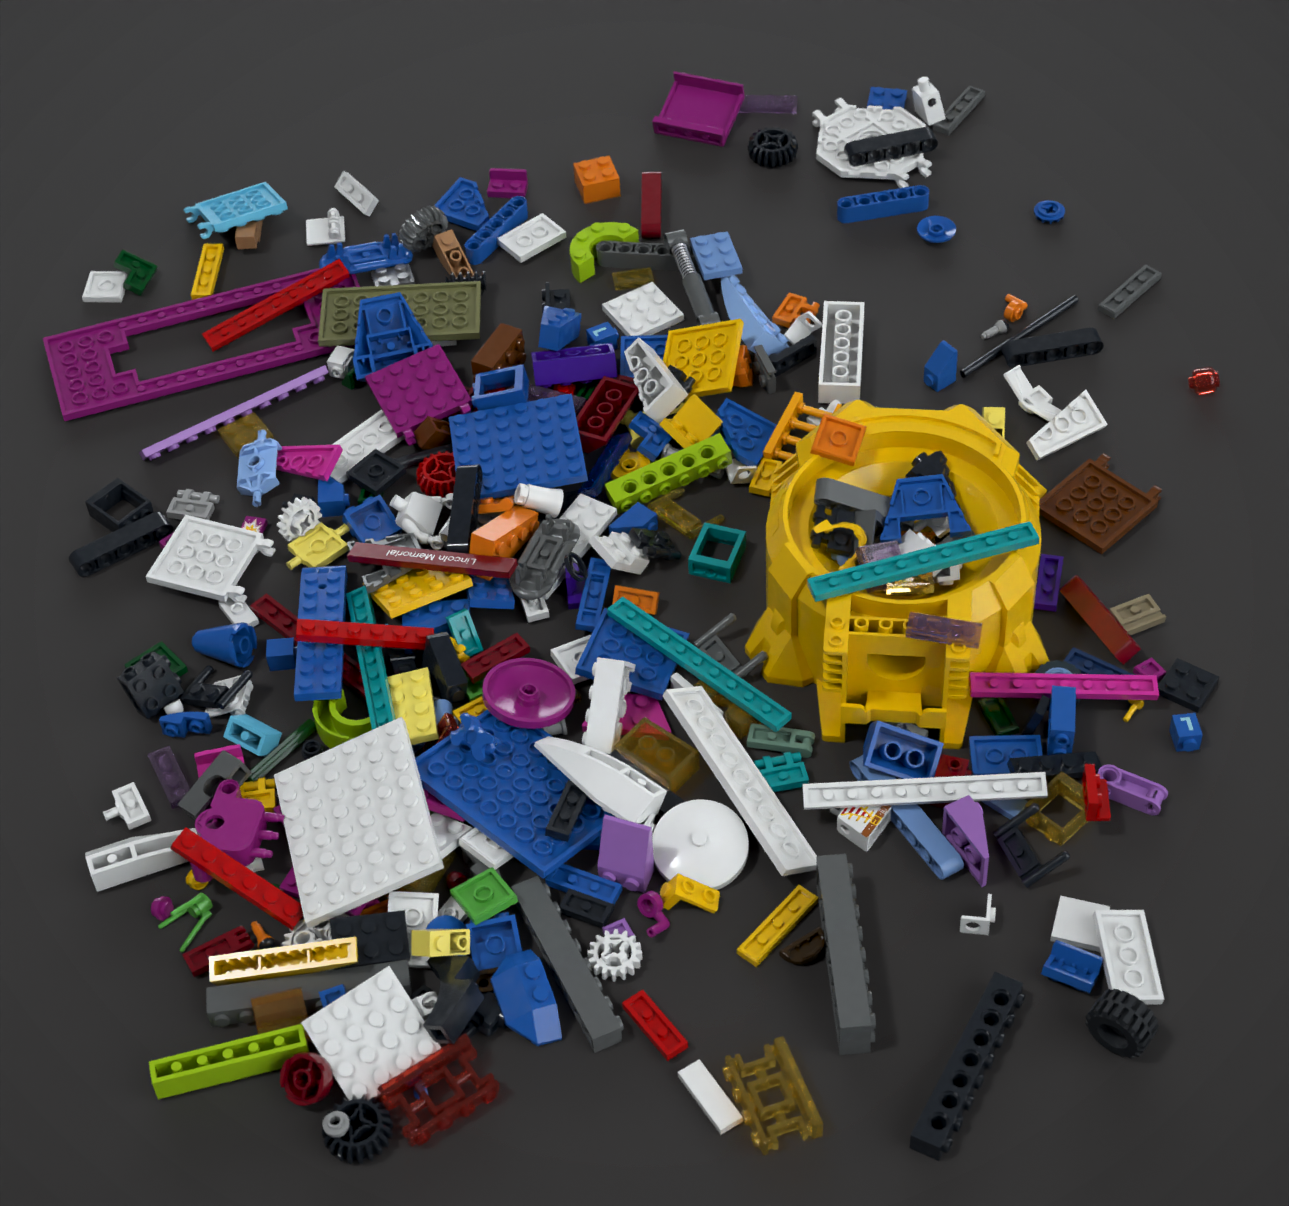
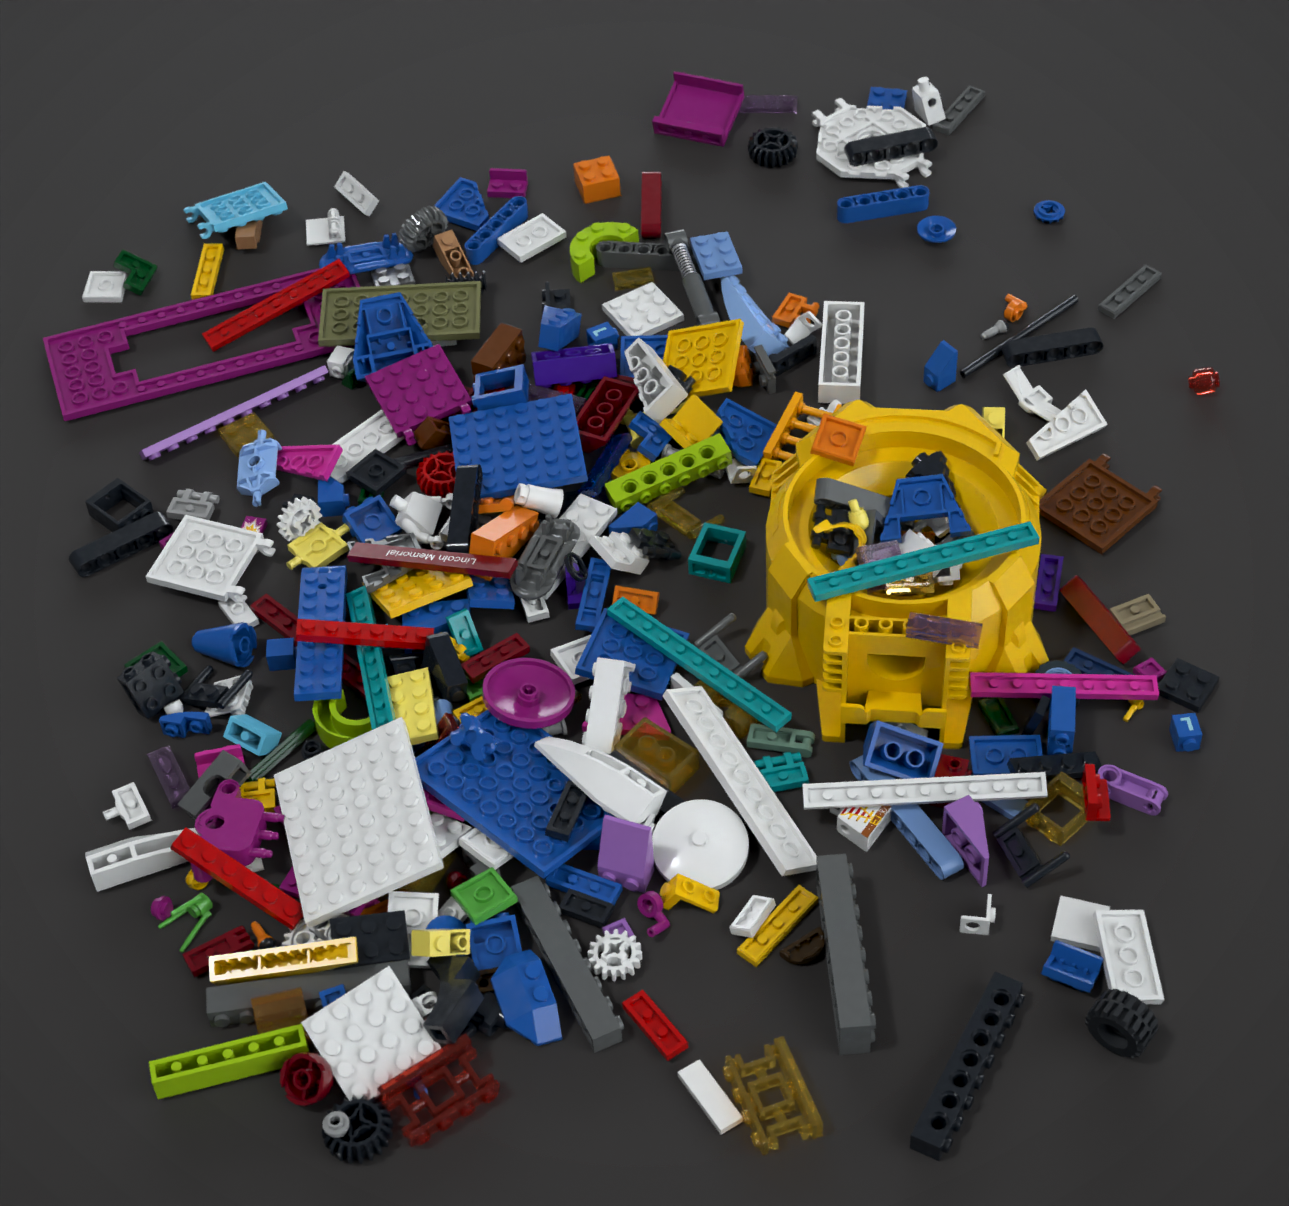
none -> white plate [729,895,776,938]
none -> light yellow cylinder [848,499,869,530]

